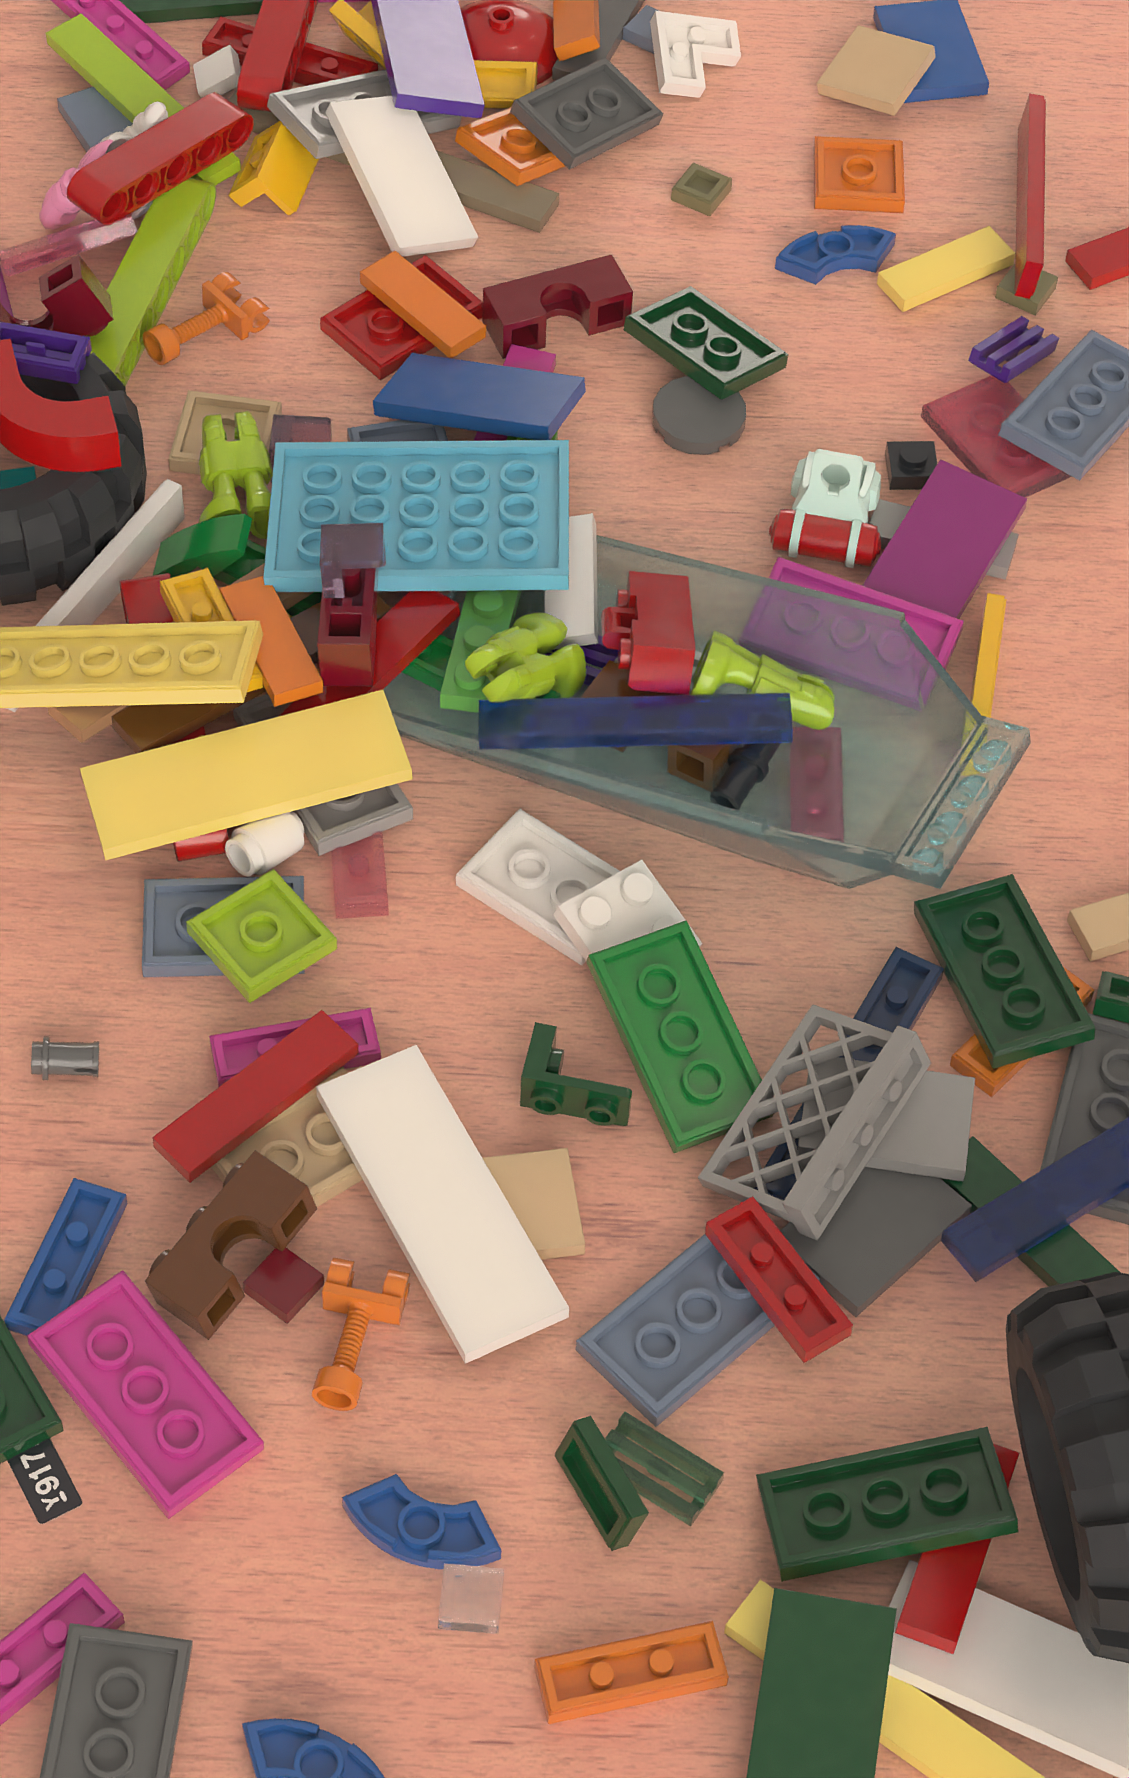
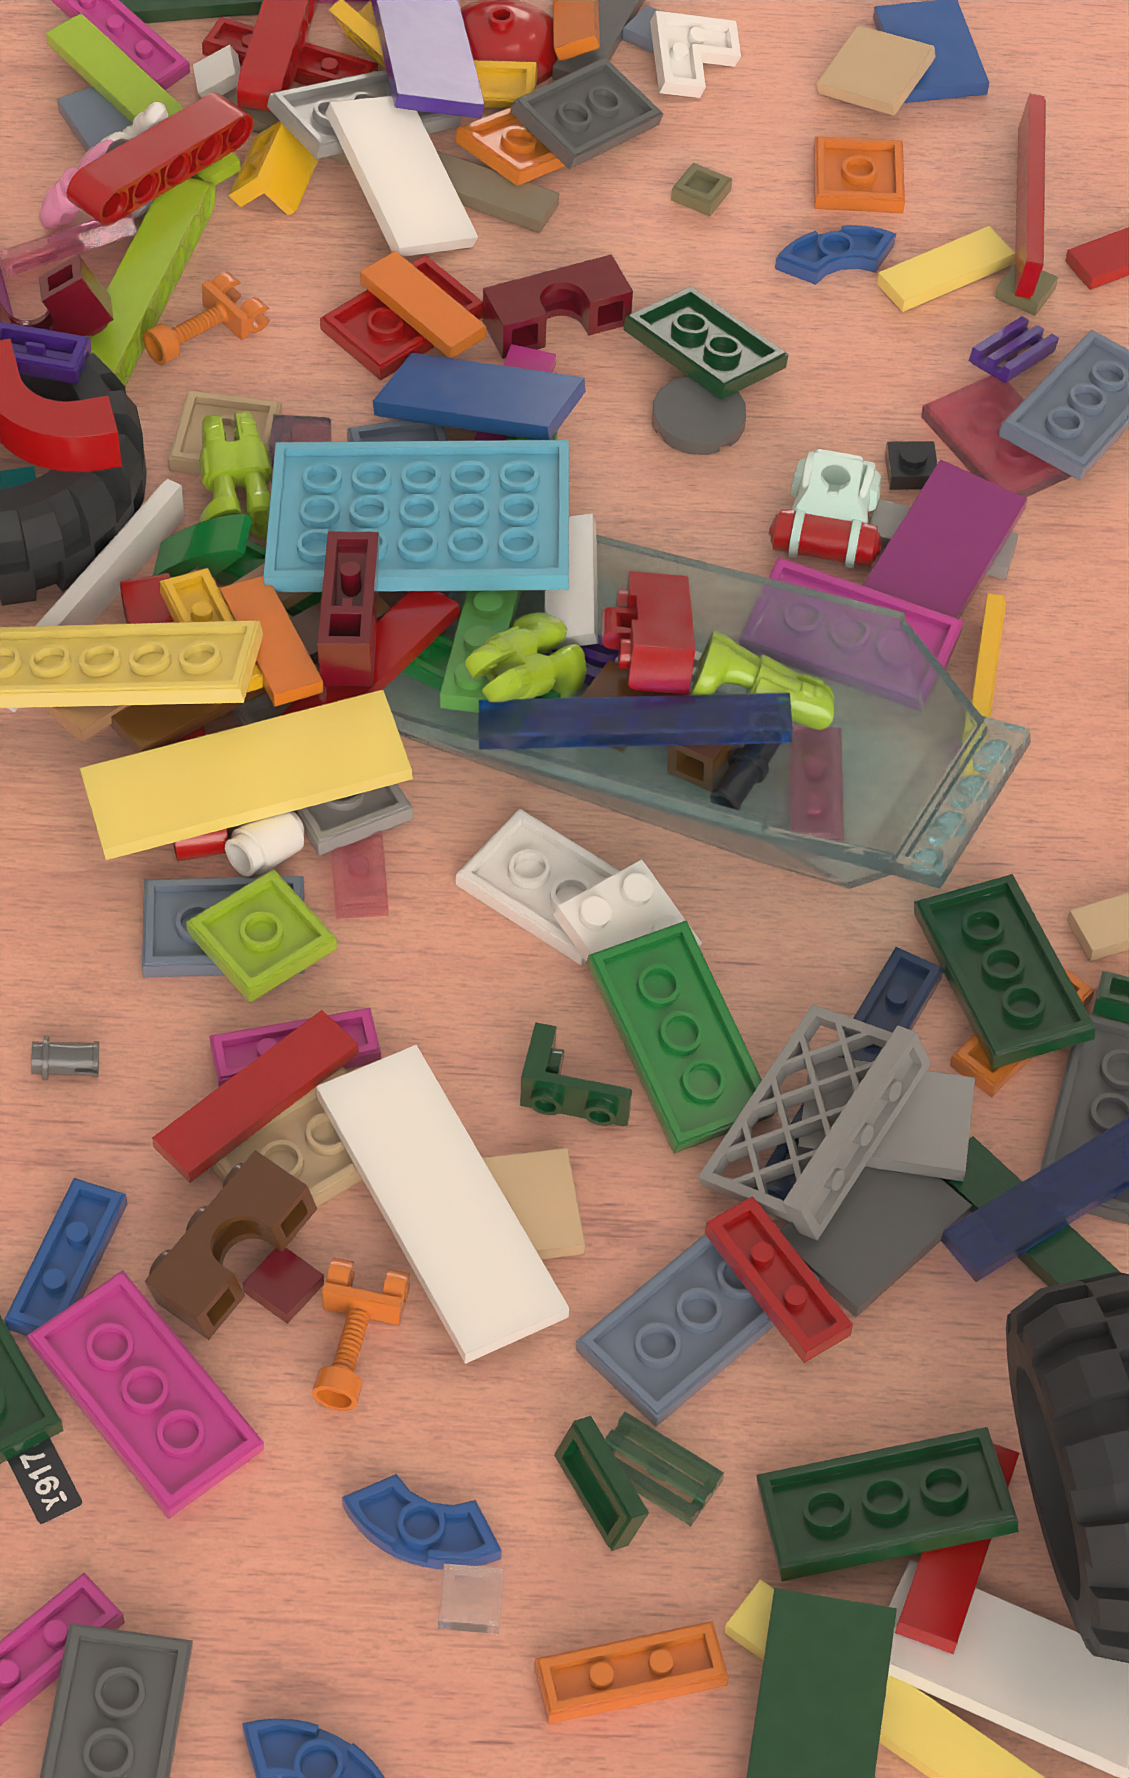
panel [320,523,386,598] -> none

